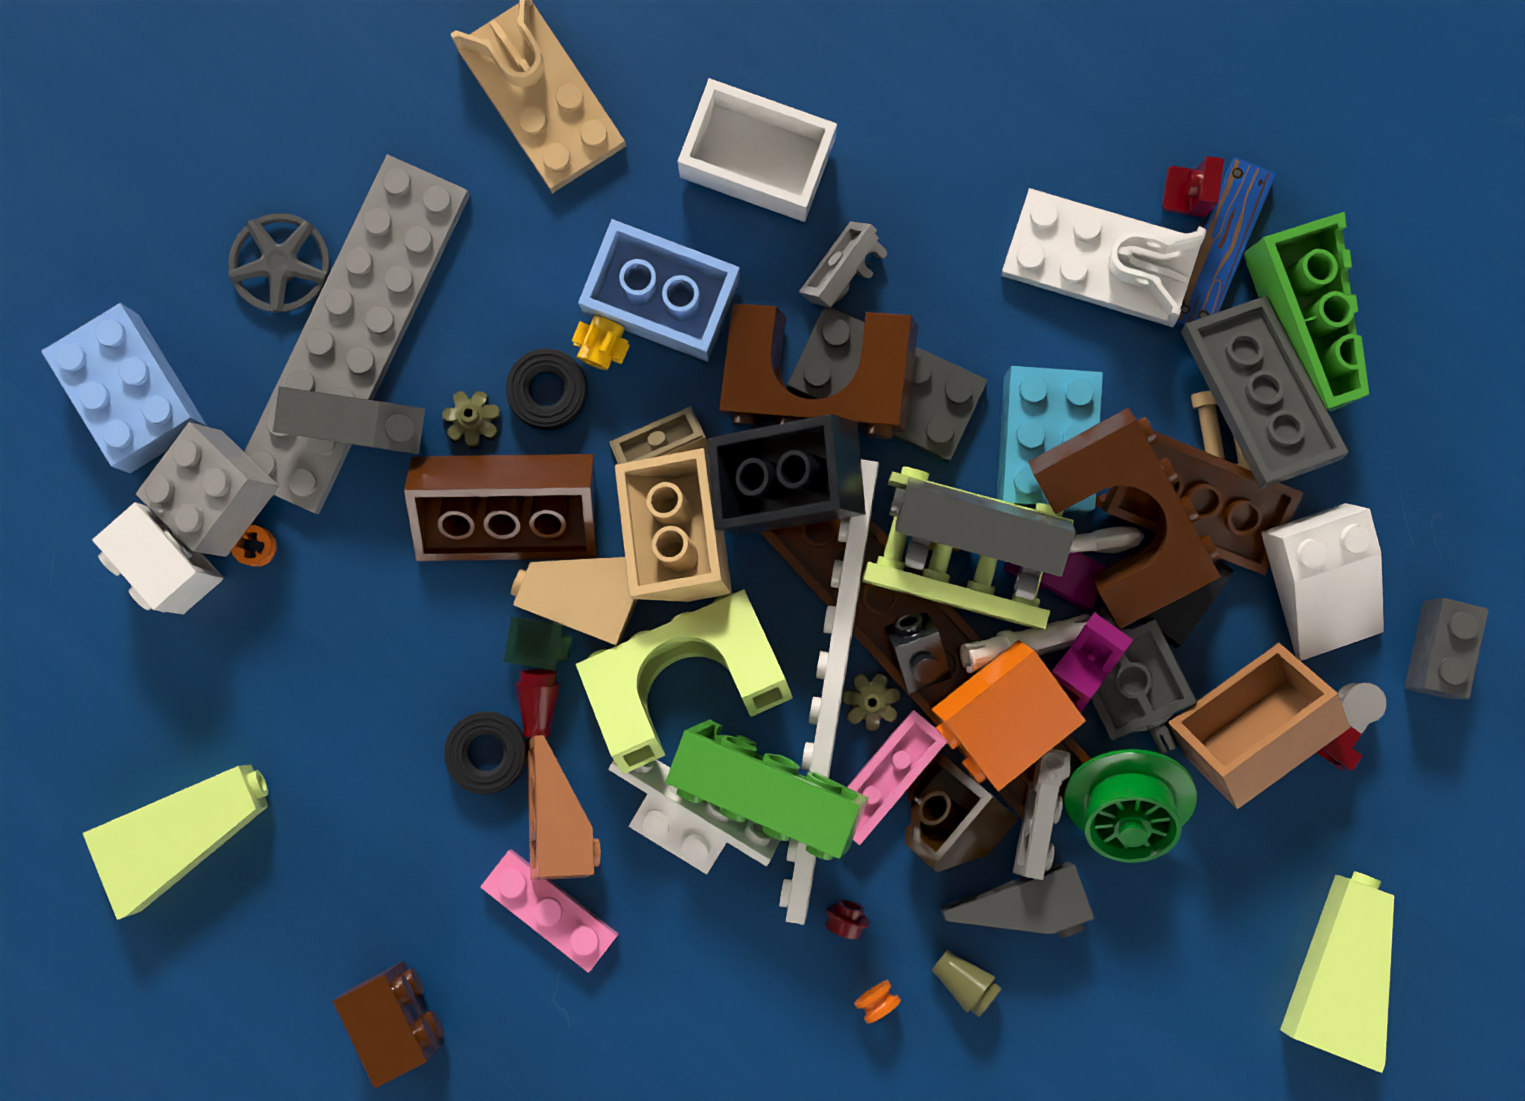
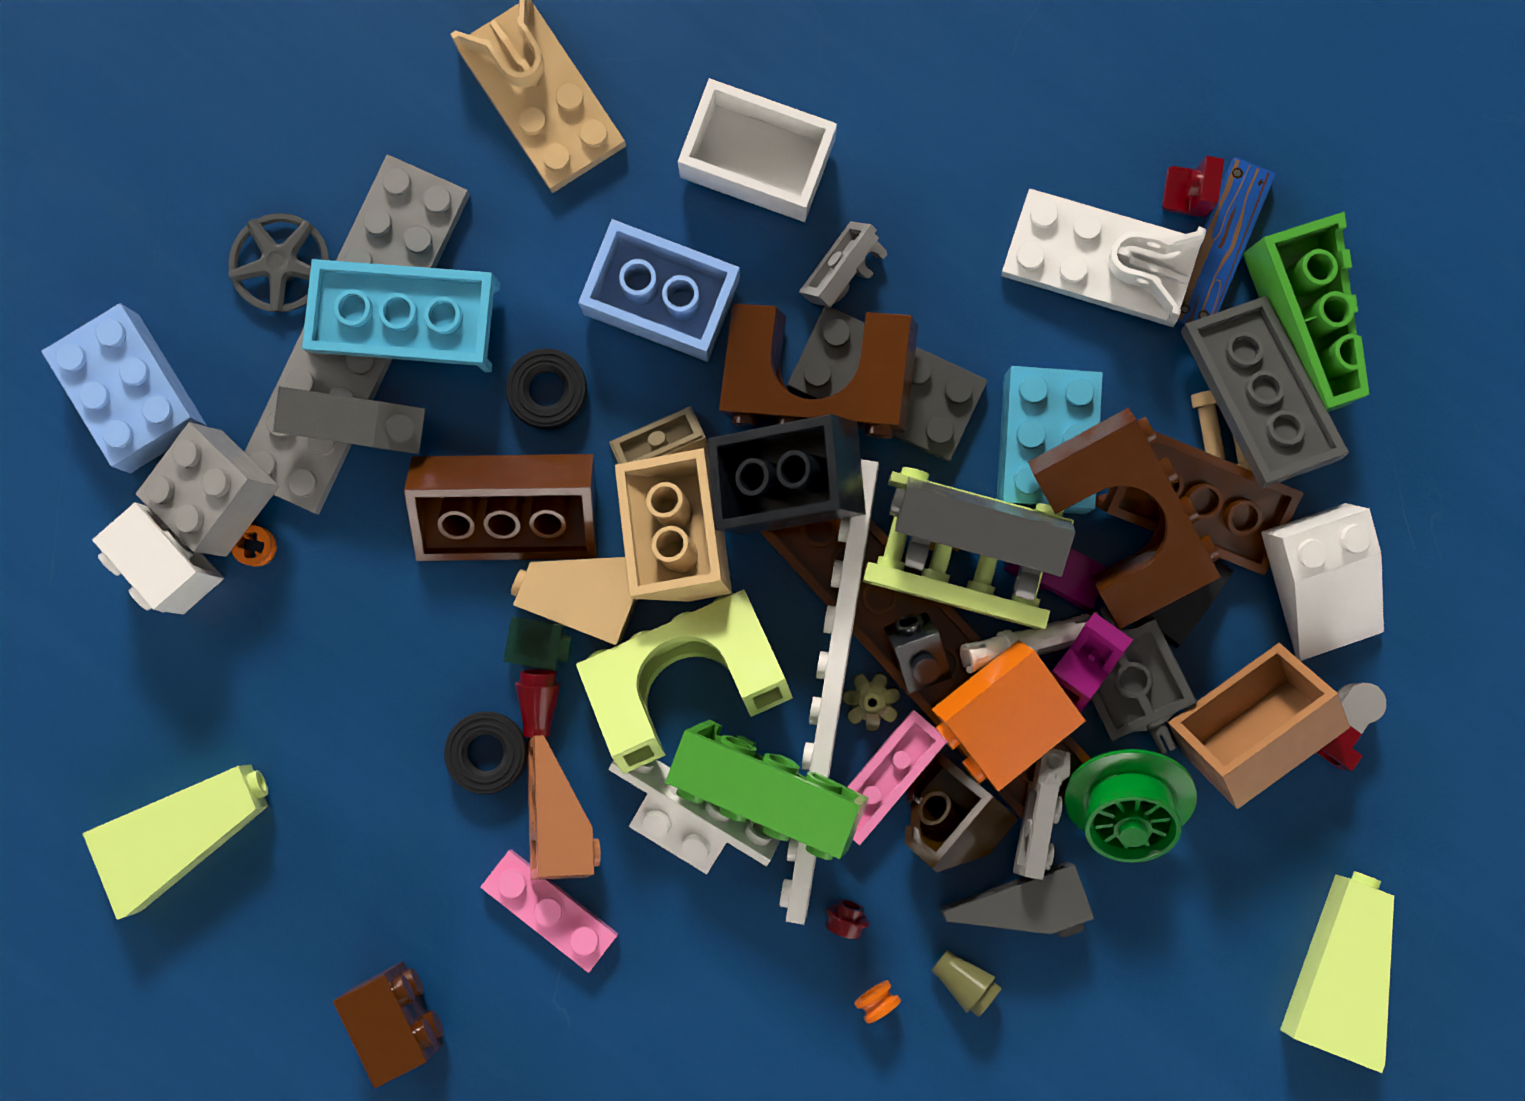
olive plant [442,391,501,449] -> none
yellow gear [571,315,630,371] -> none
white rock [1069,526,1144,553] -> none
dark grey brick [1404,598,1489,699] -> none
none -> medium azure plate [302,259,500,372]

